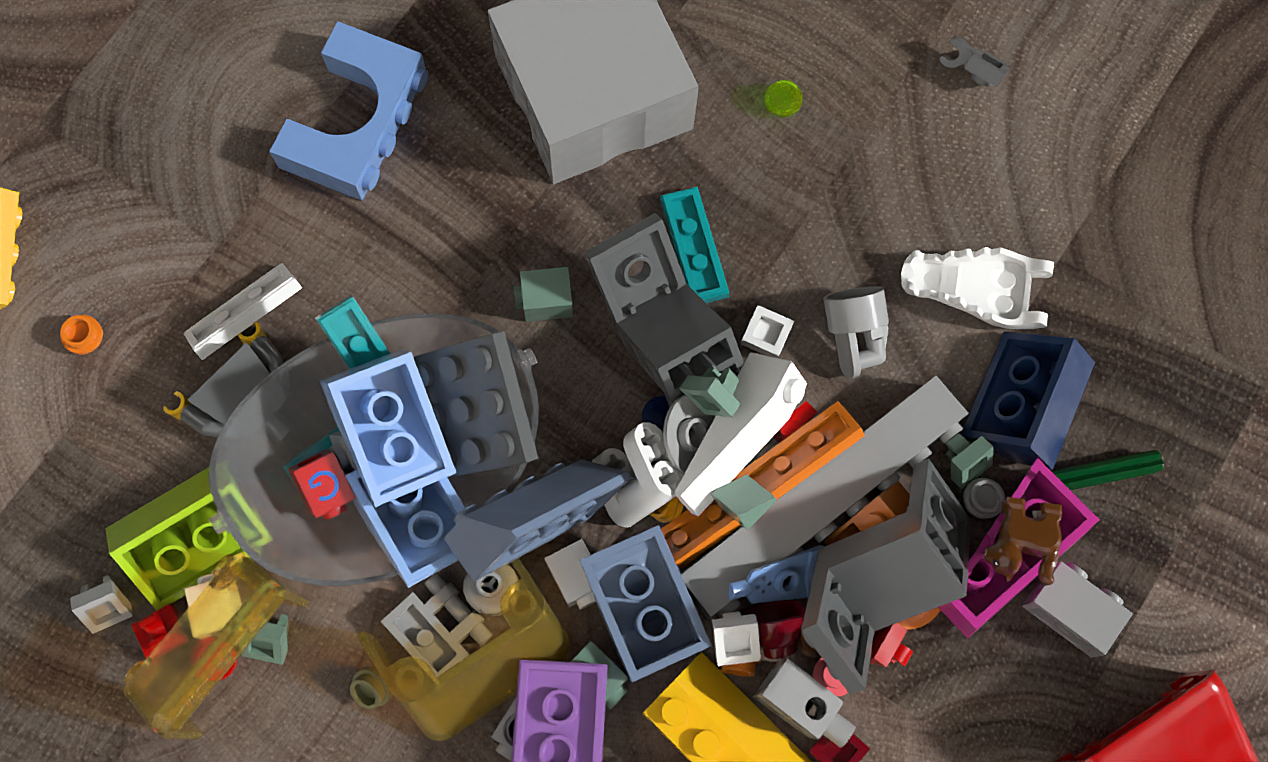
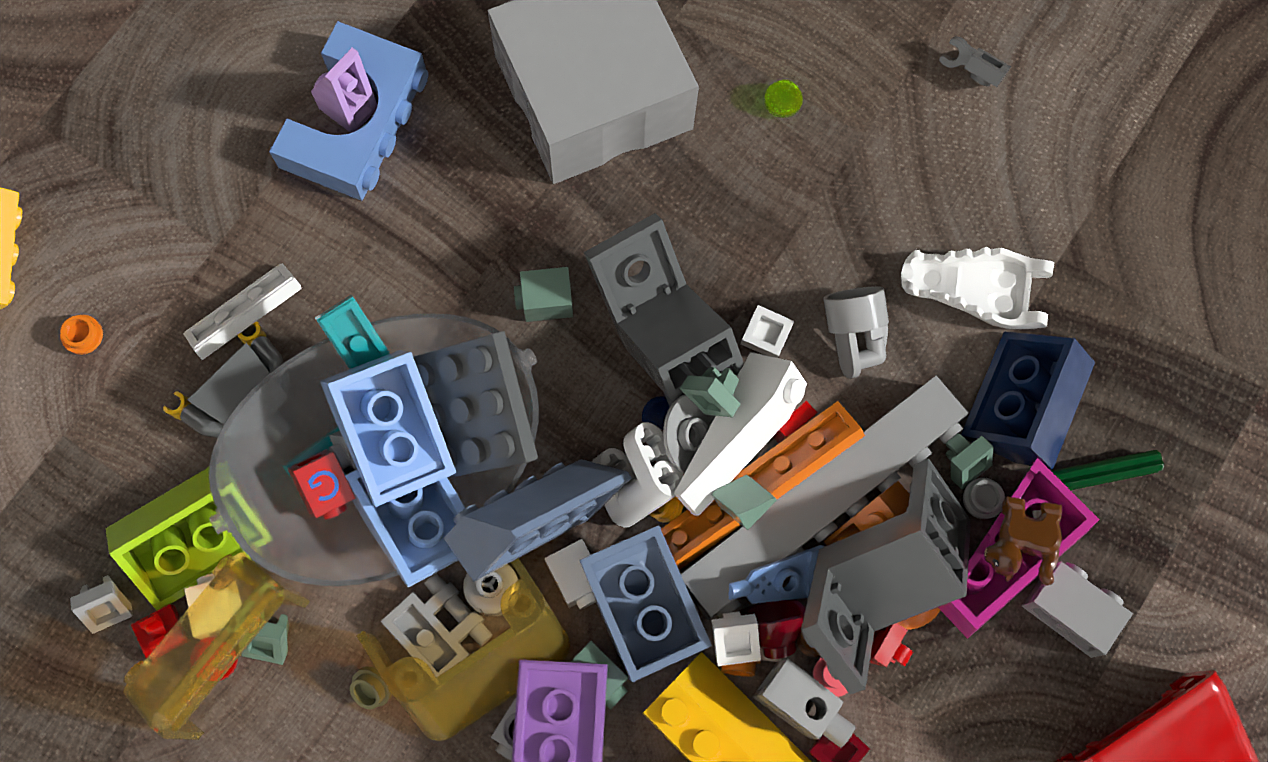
teal tile [660,186,730,303] -> none
none -> lavender slope [311,48,377,133]

